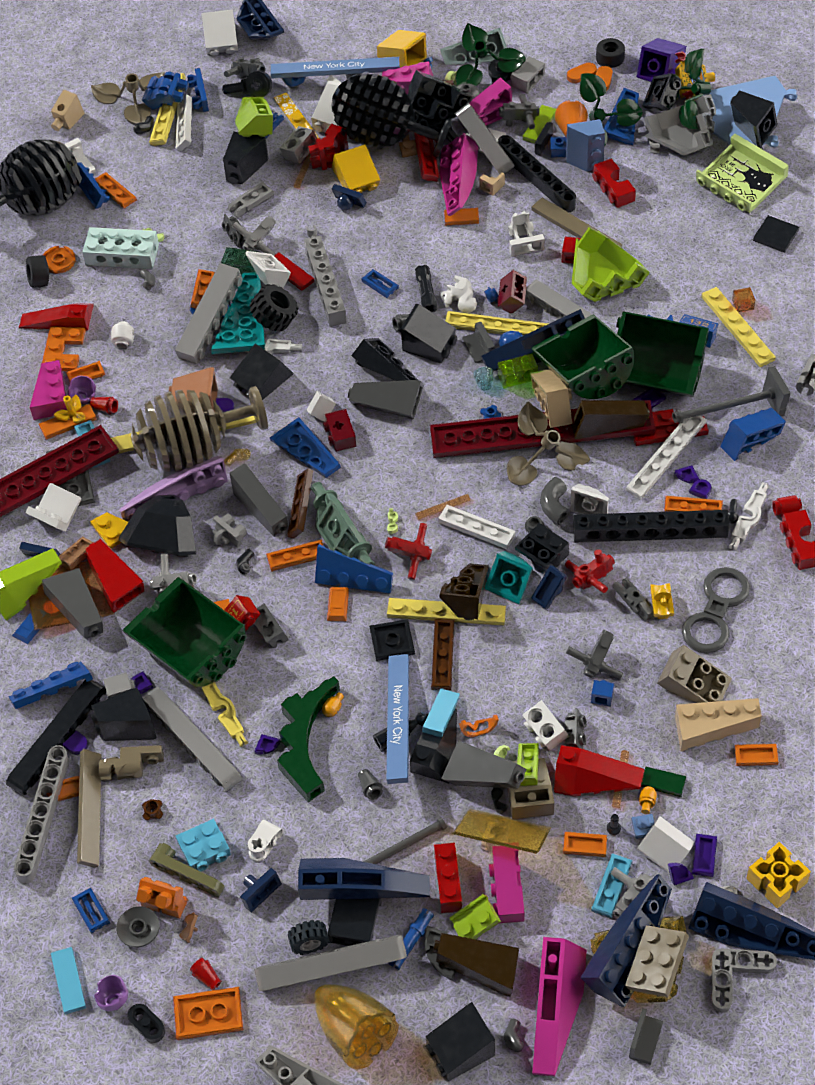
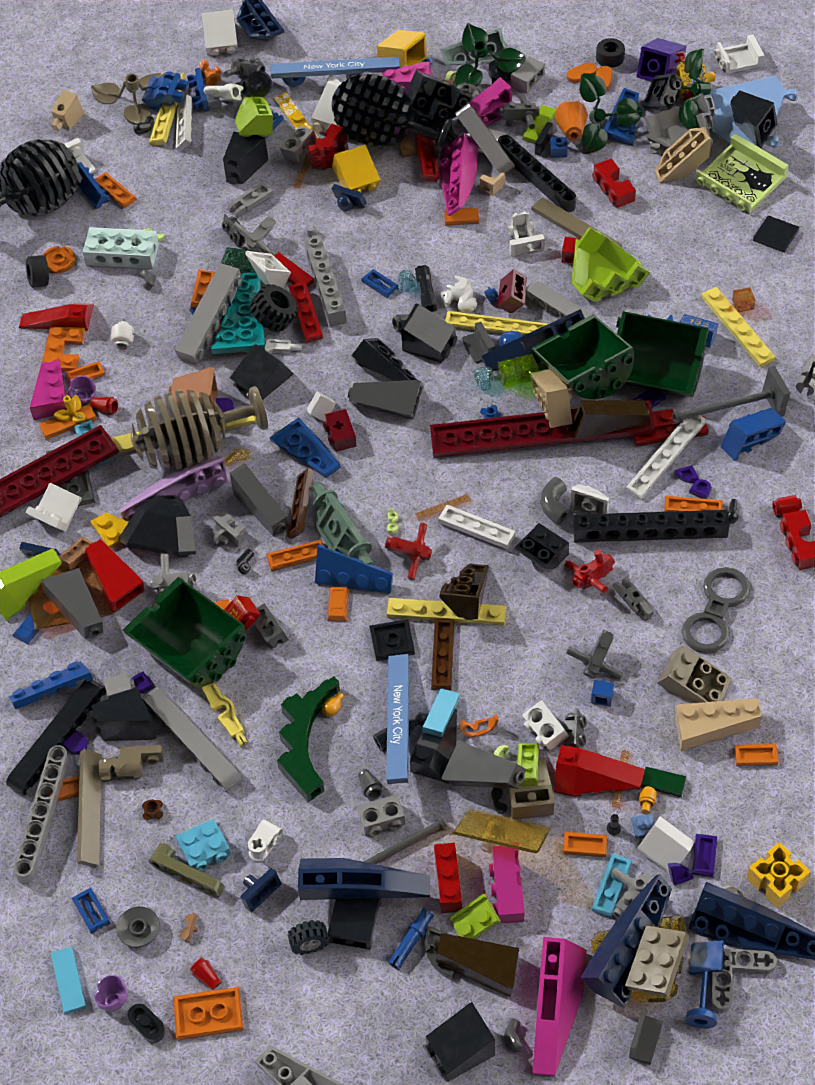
orange hips [136,877,188,919] -> none
dark purple tile [254,734,281,755] -> none
light grey beam [254,935,407,991] -> none
clear yellow cylinder [314,984,399,1069] -> none
teal slope [485,551,533,604] -> none
dark tan plant [506,402,590,486] -> none
dark grey plate [525,516,544,533] -> none
dark blue tile [531,566,567,609] -> none
medium blue slope [566,119,605,172] -> none
yellow hips [650,583,674,619] -> none
white piece [729,482,769,550] -> none
none -> orange piece [199,59,221,86]
none -> white animal [203,84,243,101]
none -> red plate [289,281,323,343]
none -> light grey brick [357,794,405,836]
none -> clear light blue hat [398,270,417,292]
none -> tan wedge [655,127,711,183]
none -> blue piece [685,940,724,1029]
none -> white panel [714,35,764,74]

